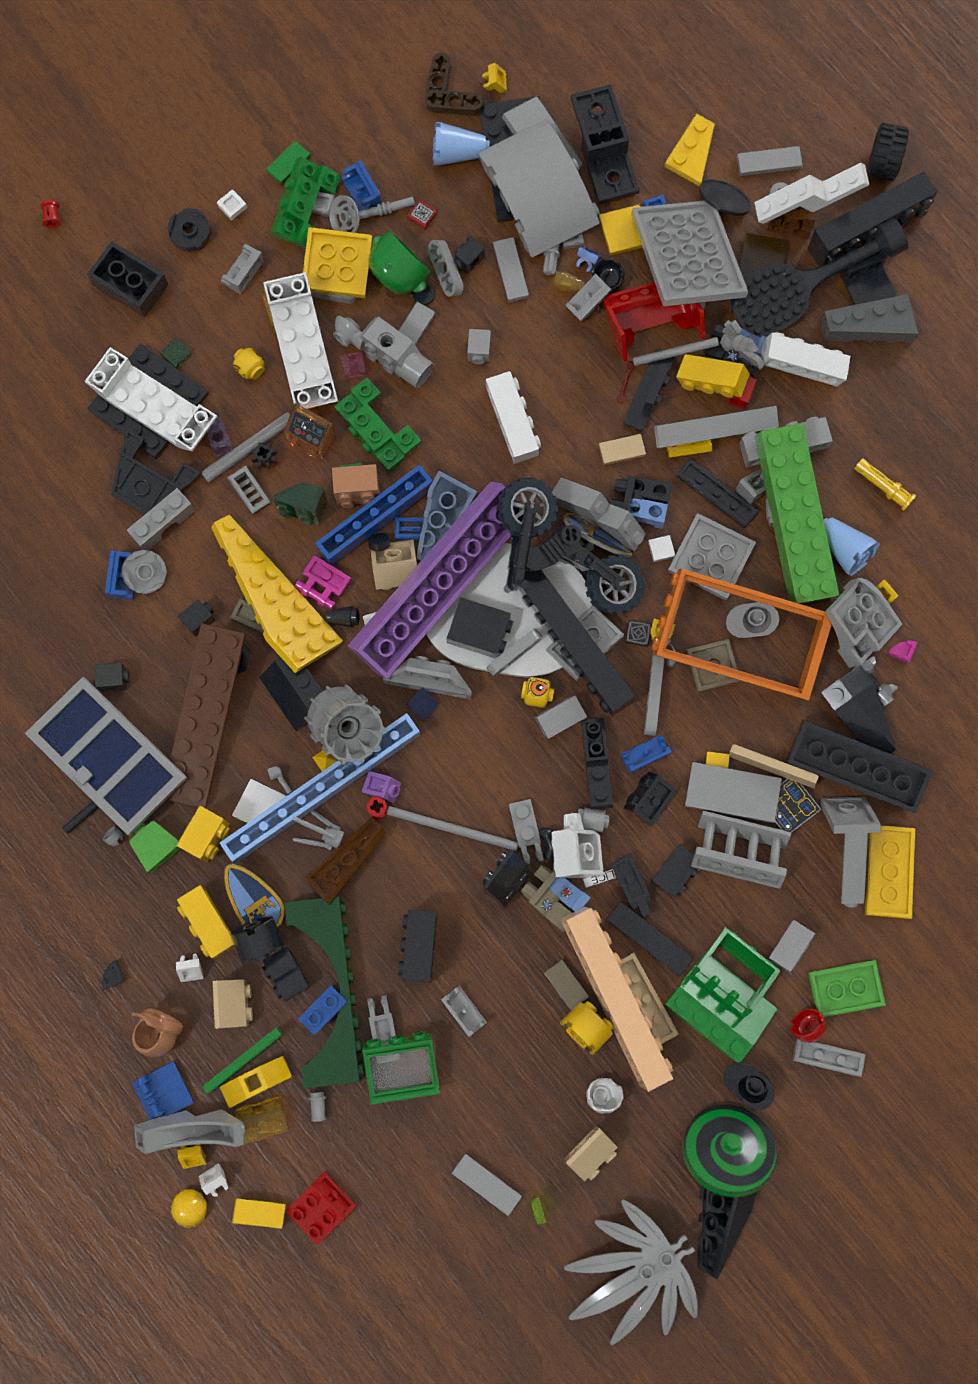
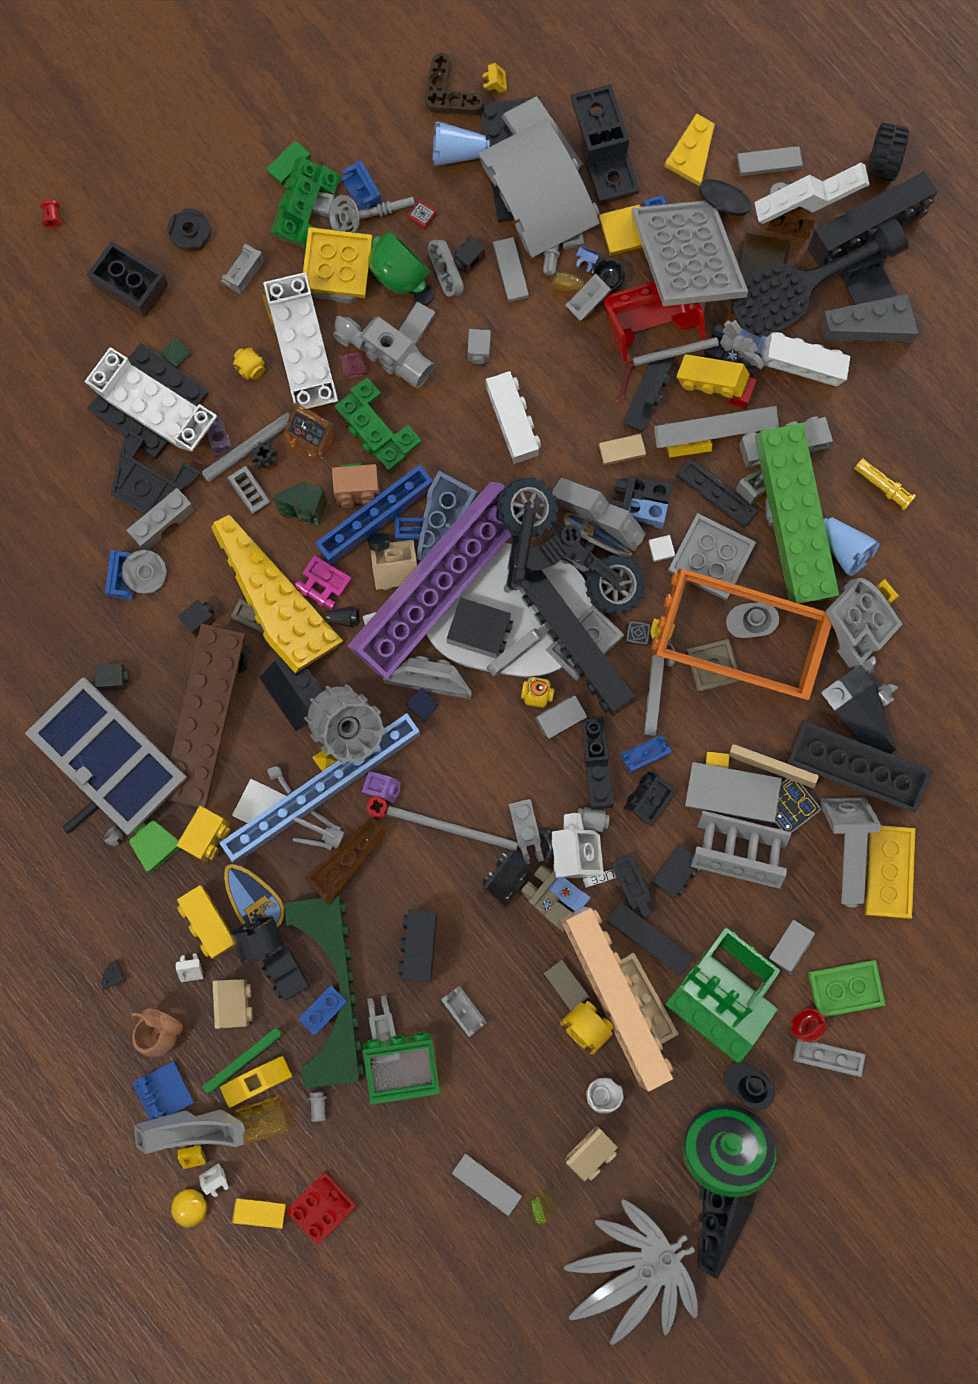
white tile [217,189,247,221] -> none
dark pink tile [887,640,918,663] -> none

